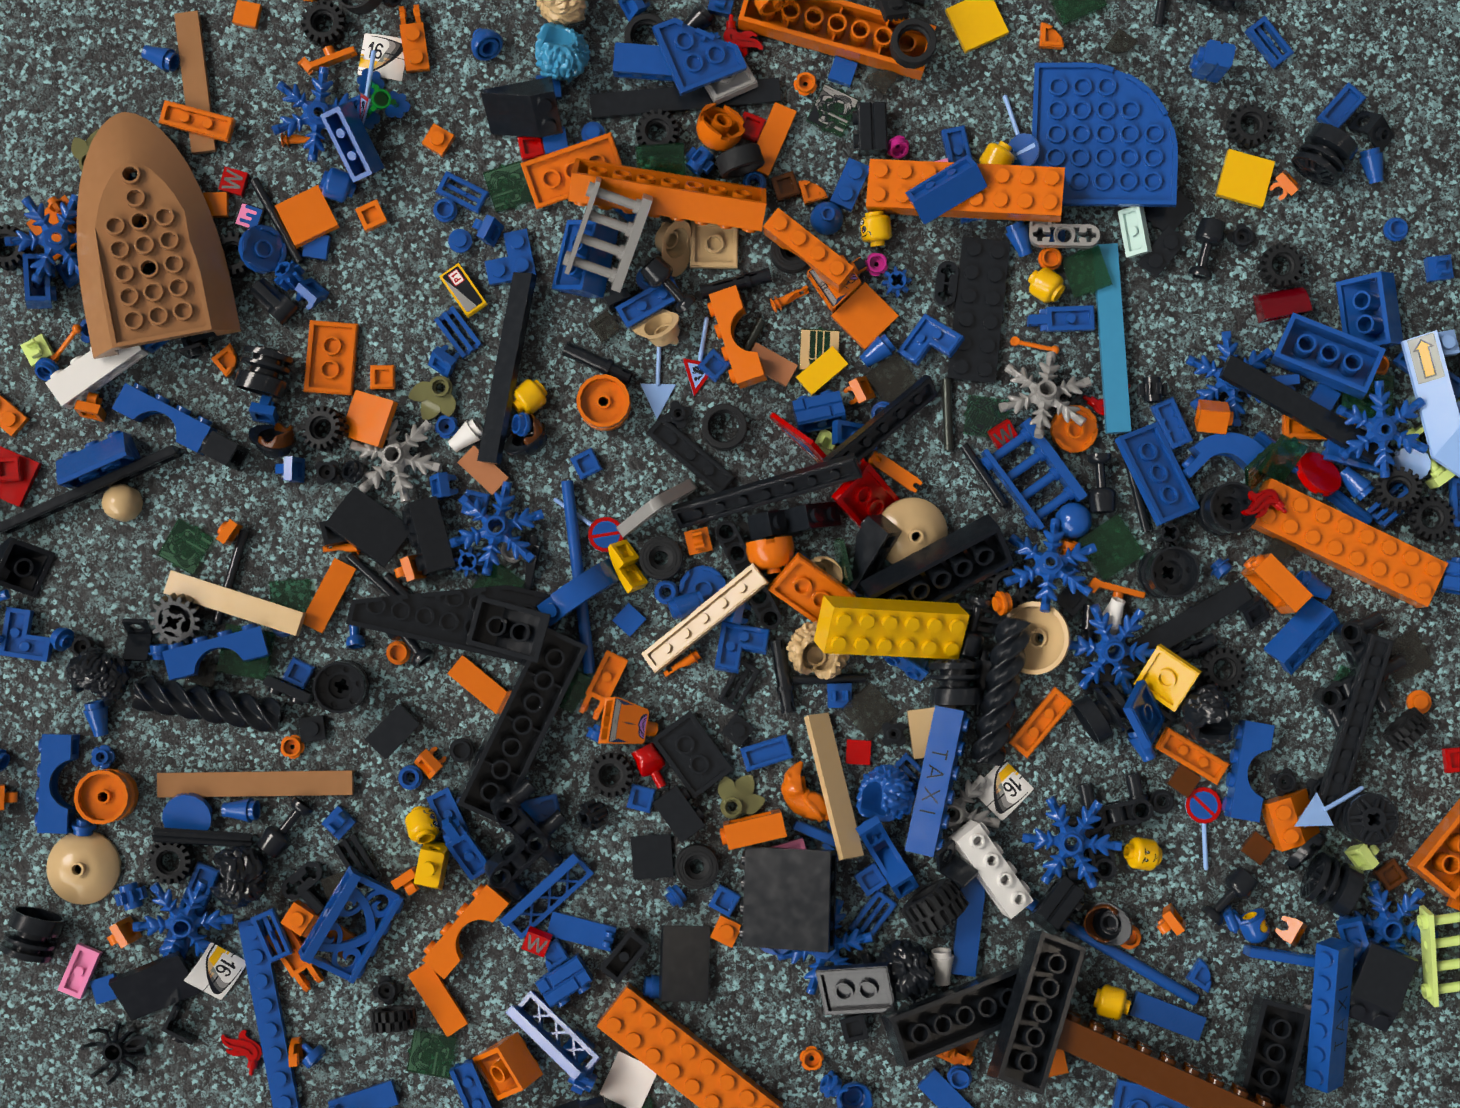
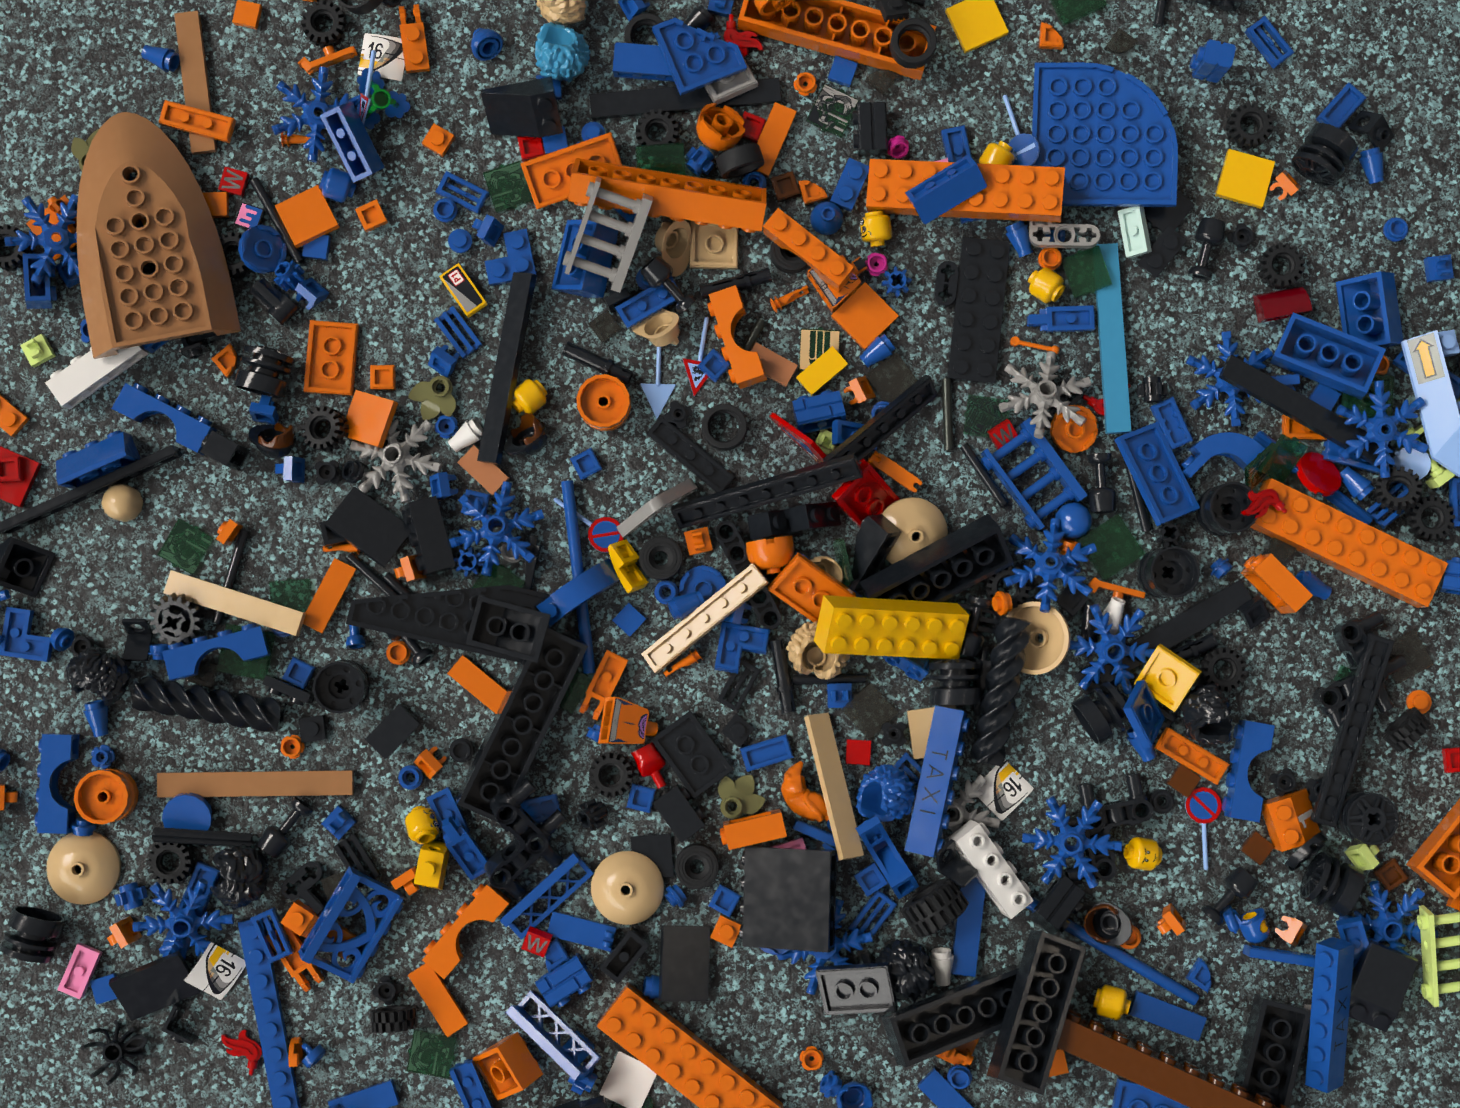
blue plate [35,358,60,381] -> none
orange hinge [49,324,82,363] -> none
orange tile [74,392,107,422] -> none
blue cone [221,798,261,823] -> none
blue plate [511,412,532,437] -> none
black plate [839,1013,869,1044] -> none
blue tile [897,314,965,366] -> none
orange tile [1008,687,1073,758] -> none
orange brick [1194,399,1234,434] -> none
blue panel [1264,598,1340,675] -> none
light blue piece [1294,786,1364,827] -> none
none -> tan dish [591,851,664,925]

